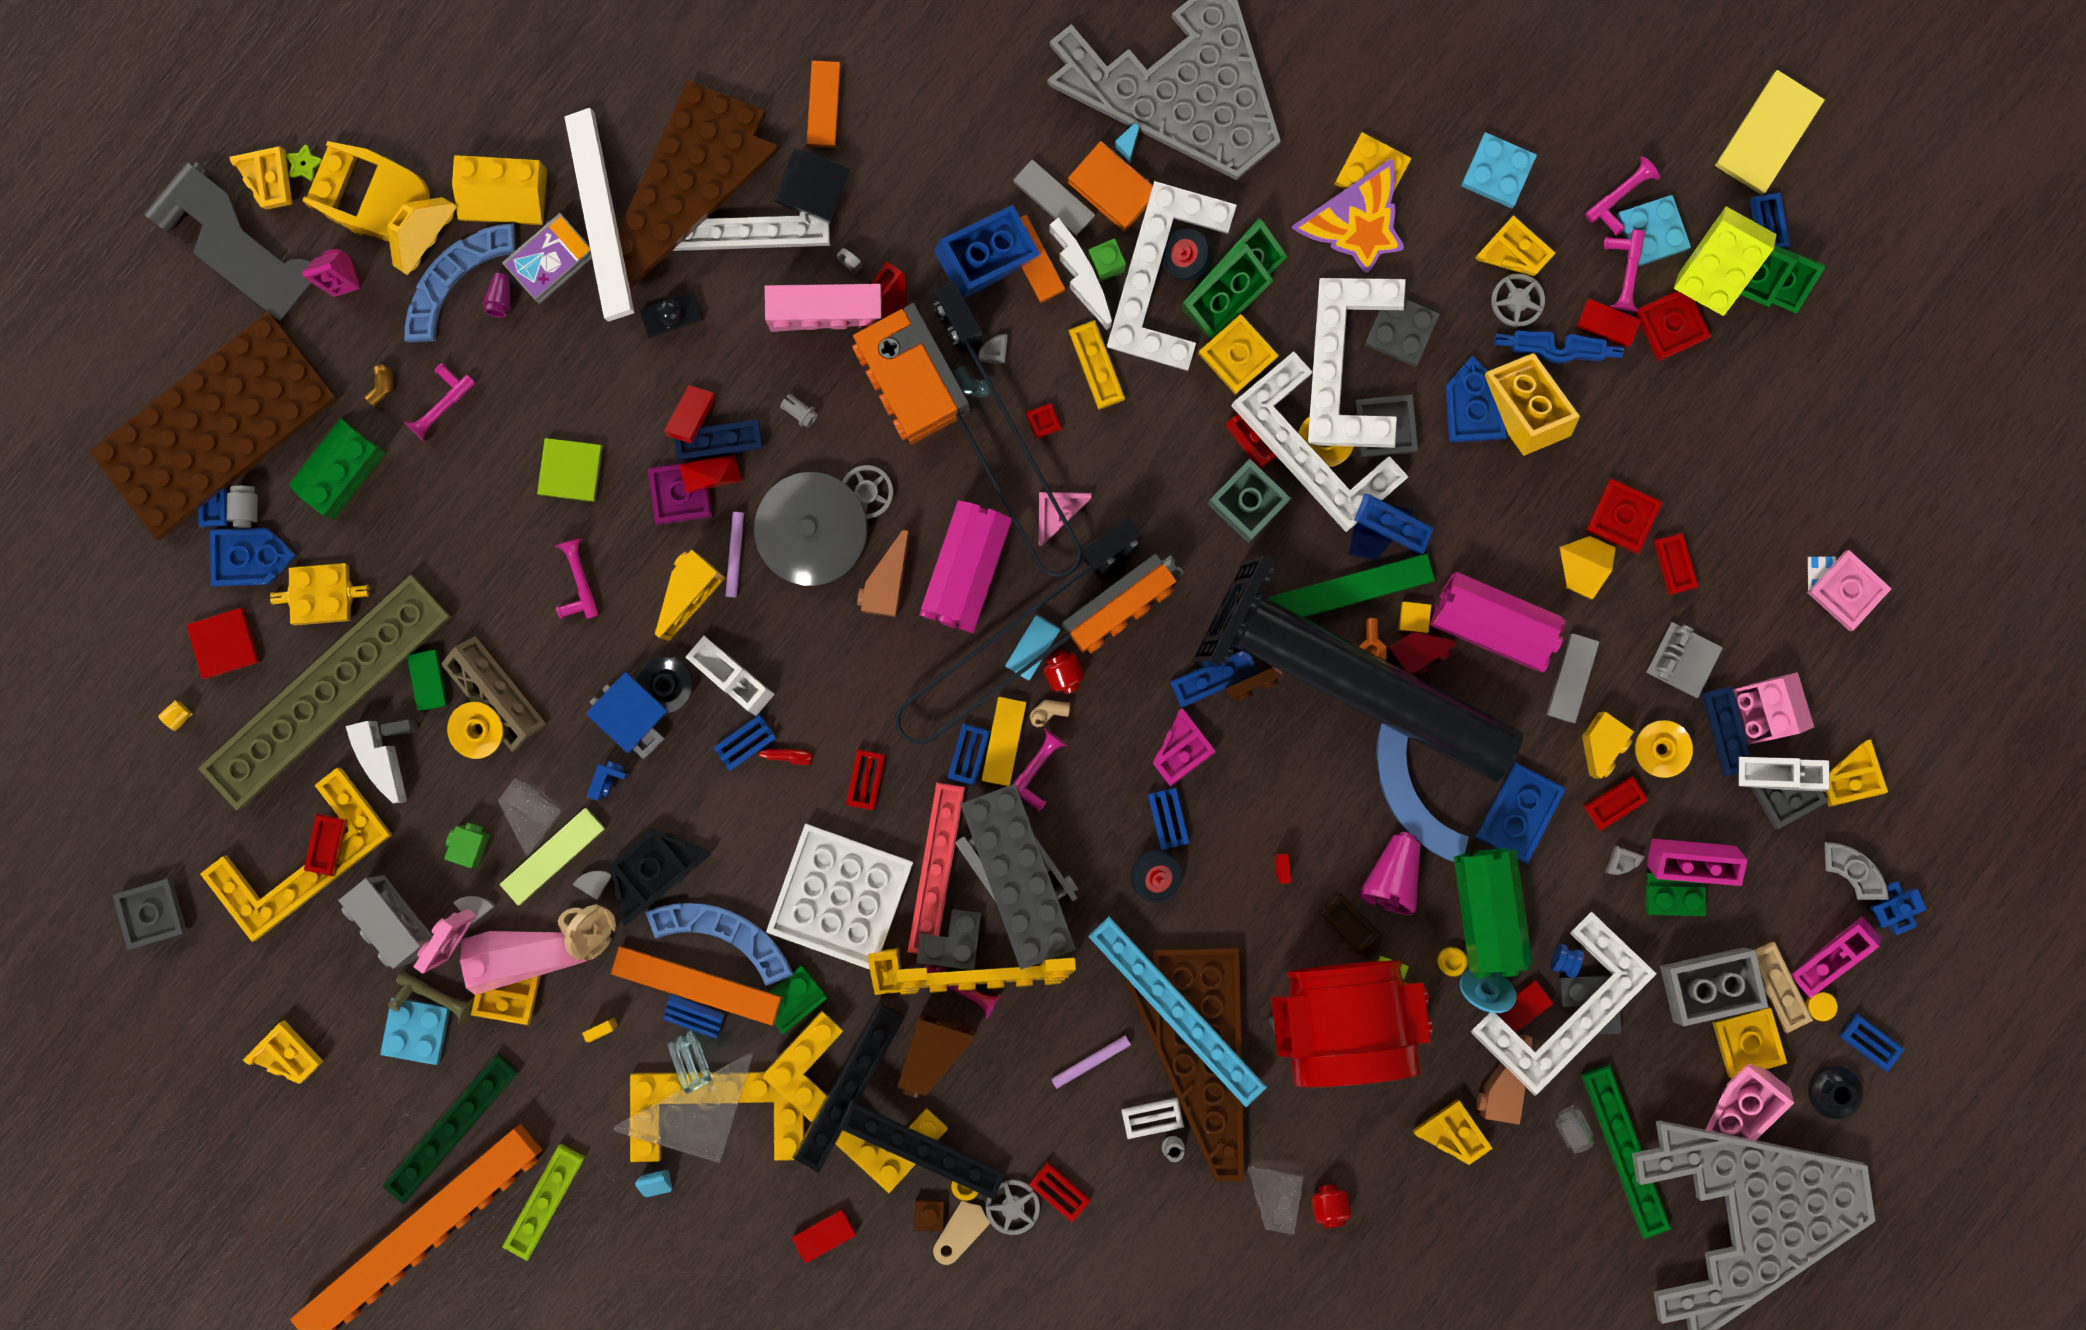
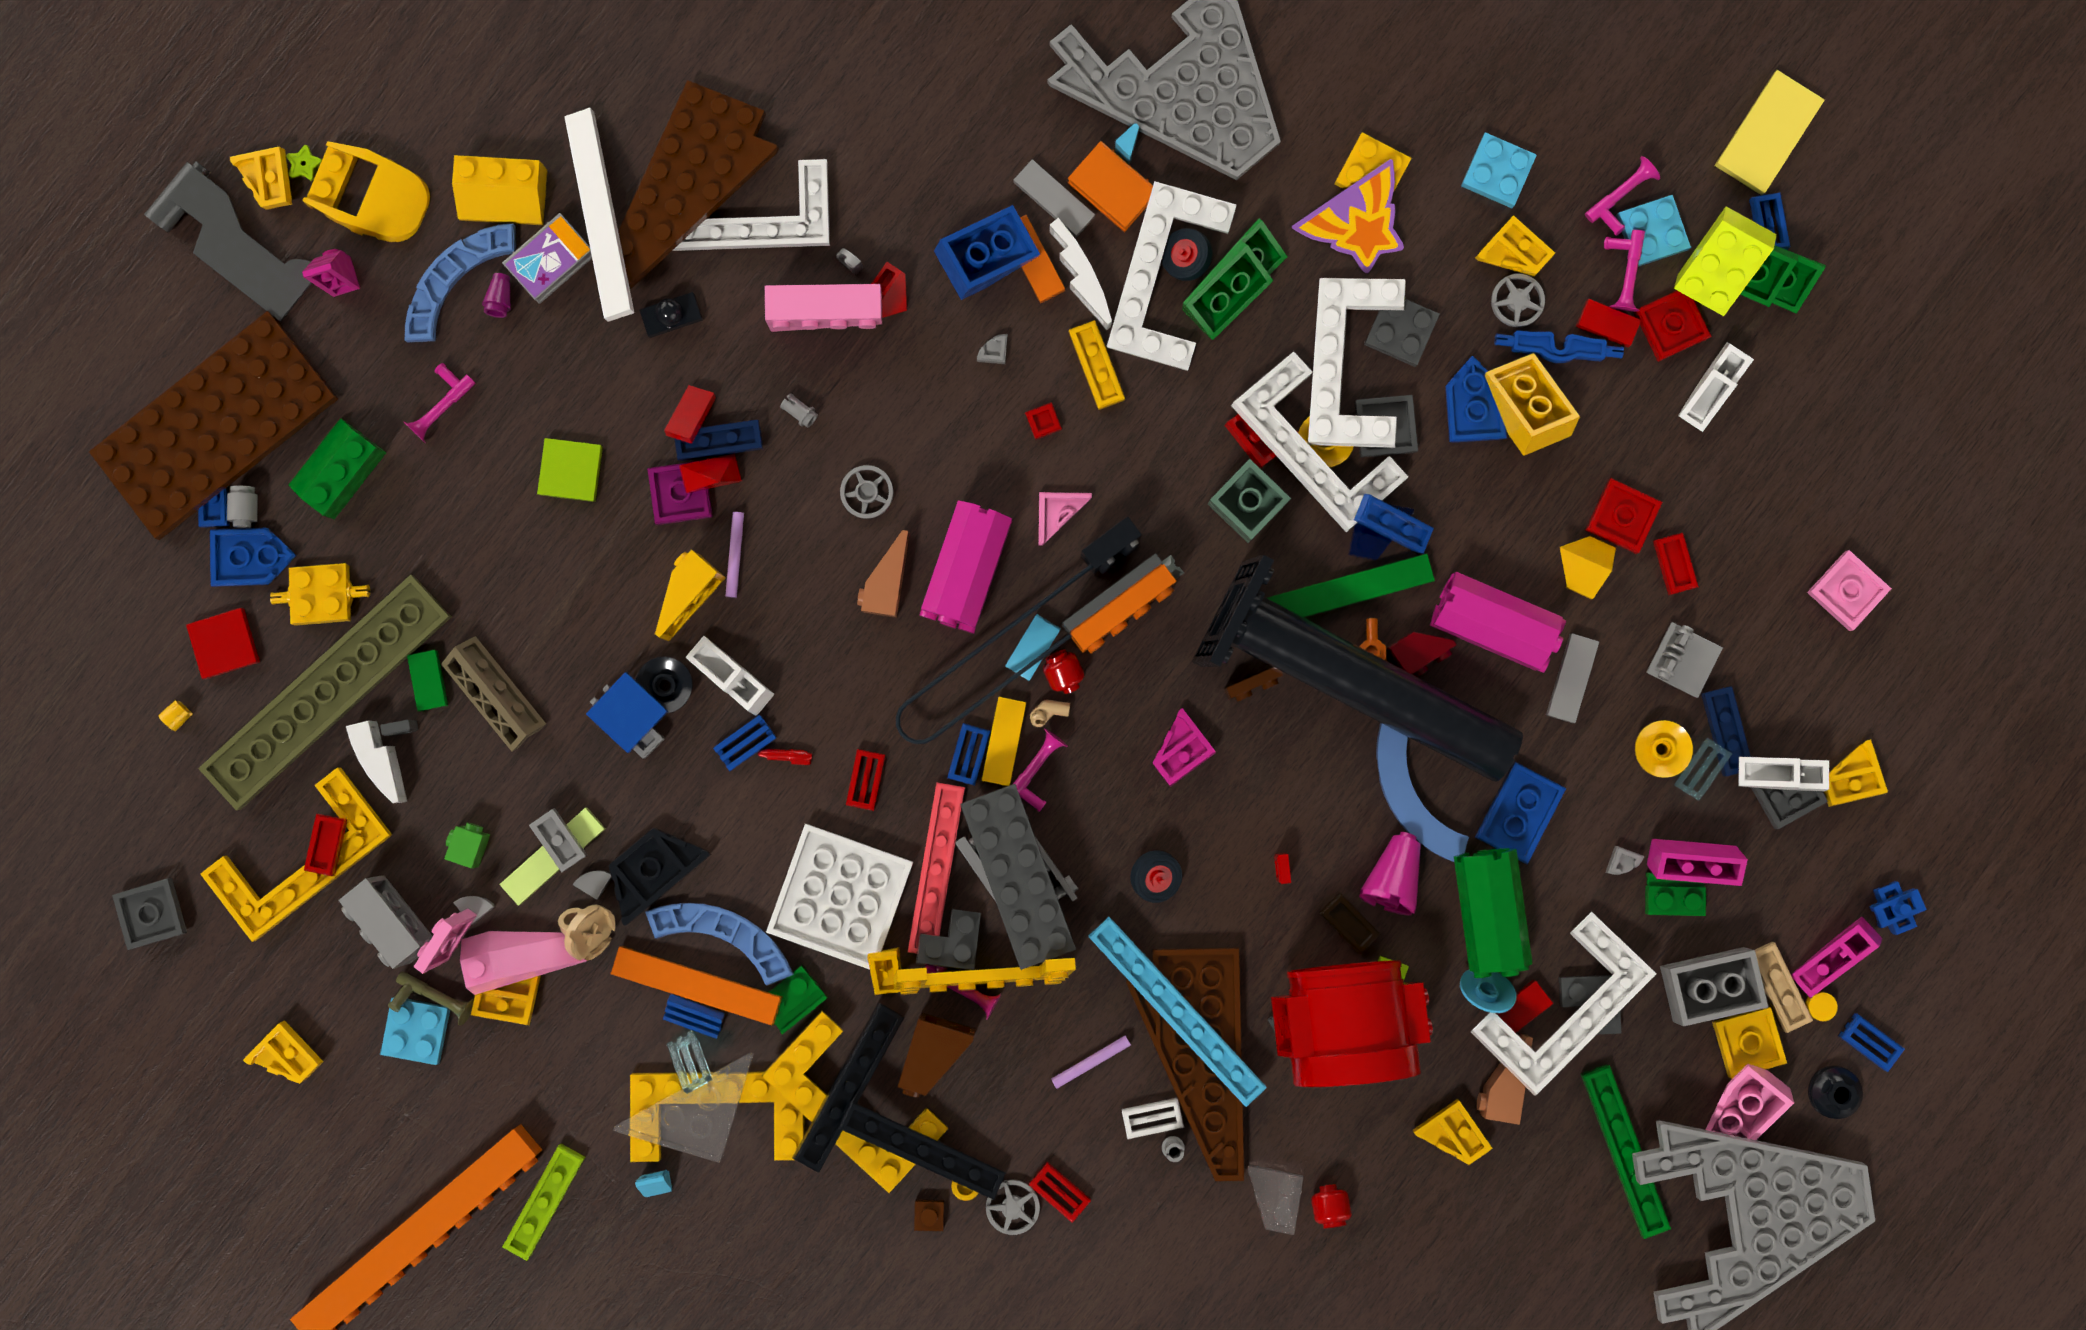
pearl gold arm [364,364,394,407] -> none
dark green tile [382,1053,520,1205] -> none
yellow slope [387,197,457,275] -> none
yellow dish [447,702,503,759] -> none
clear wing [498,778,563,856] -> none
dark pink piece [554,538,599,619] -> none
yellow tile [582,1018,618,1043] -> none
blue bracket [586,761,630,801] -> none
dark grey dish [754,472,868,586] -> none
black slope [774,148,850,223] -> none
red tile [791,1208,857,1264] -> none
orange tile [807,61,841,148] -> none
piece [852,281,1082,578] -> none
tan piece [933,1200,990,1265] -> none
clear light blue arm [953,366,991,398] -> none
bright green brick [1088,238,1126,283] -> none
blue tile [1148,788,1189,850] -> none
blue tile [1170,650,1259,708] -> none
yellow plate [1198,314,1279,395] -> none
yellow tile [1399,602,1431,634] -> none
yellow tile [1437,947,1468,976] -> none
blue wheel [1550,943,1584,978] -> none
clear brick [1555,1107,1594,1153] -> none
yellow slope [1582,712,1634,779] -> none
red tile [1583,776,1648,831] -> none
bright pink slope [1733,672,1814,745] -> none
white sticker [1808,557,1836,591] -> none
light grey tile [1824,842,1889,900] -> none
none -> light grey plate [529,808,587,873]
none -> clear light blue tile [1674,737,1732,801]
none -> white slope [1678,342,1754,432]

